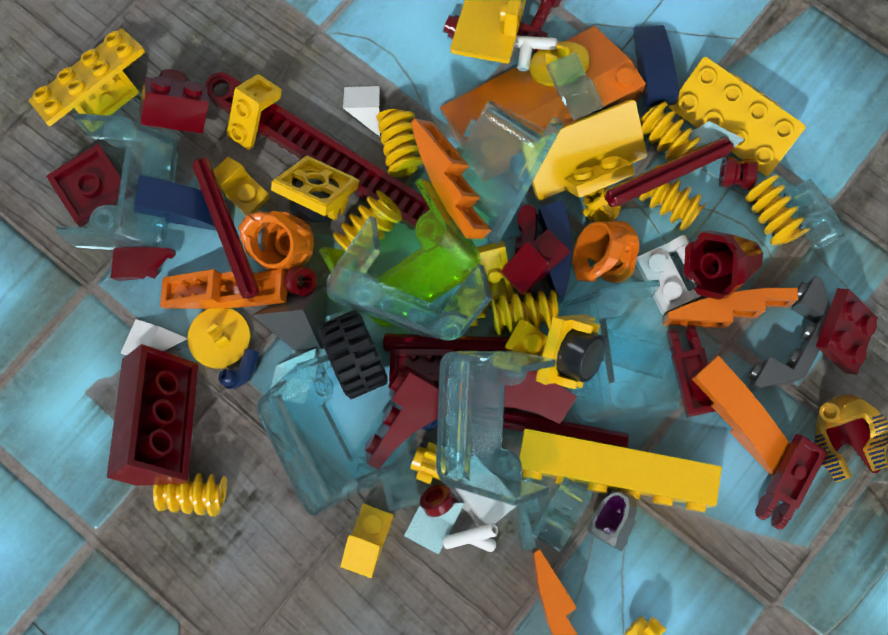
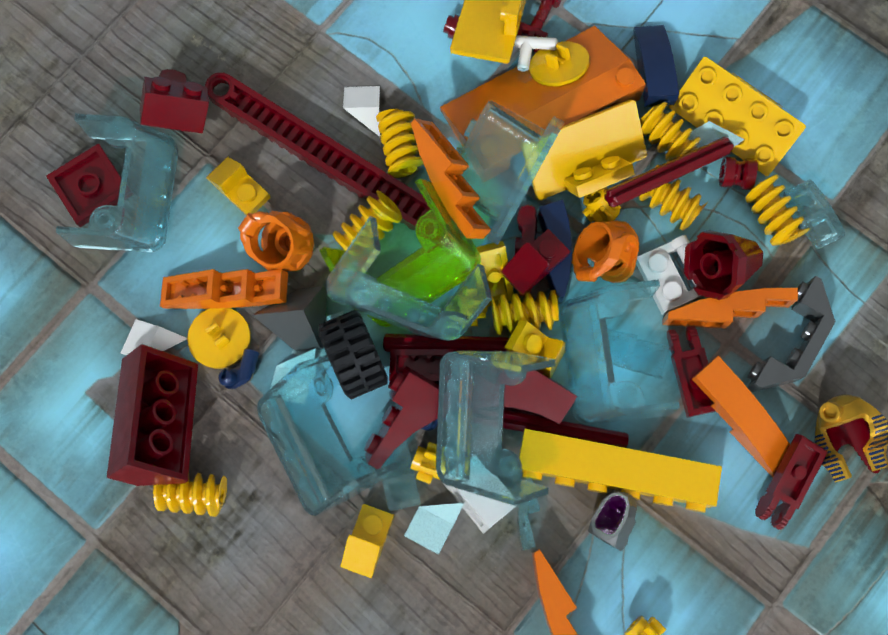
yellow bracket [28,28,145,130] -> none
dark red slope [110,247,176,281] -> none
dark blue slope [134,175,233,231] -> none
dark red axle [193,157,259,299] -> none
yellow bracket [227,74,282,150] -> none
yellow piece [271,155,359,222] -> none
dark red bush [284,266,317,296] -> none
dark red tile [420,485,454,517] -> none
white piece [443,523,498,552] -> none
clear light blue slope [531,477,594,552] -> none
piece [536,314,605,389] -> none
clear light blue slope [546,52,604,120] -> none
dark red plate [816,288,878,375] -> none

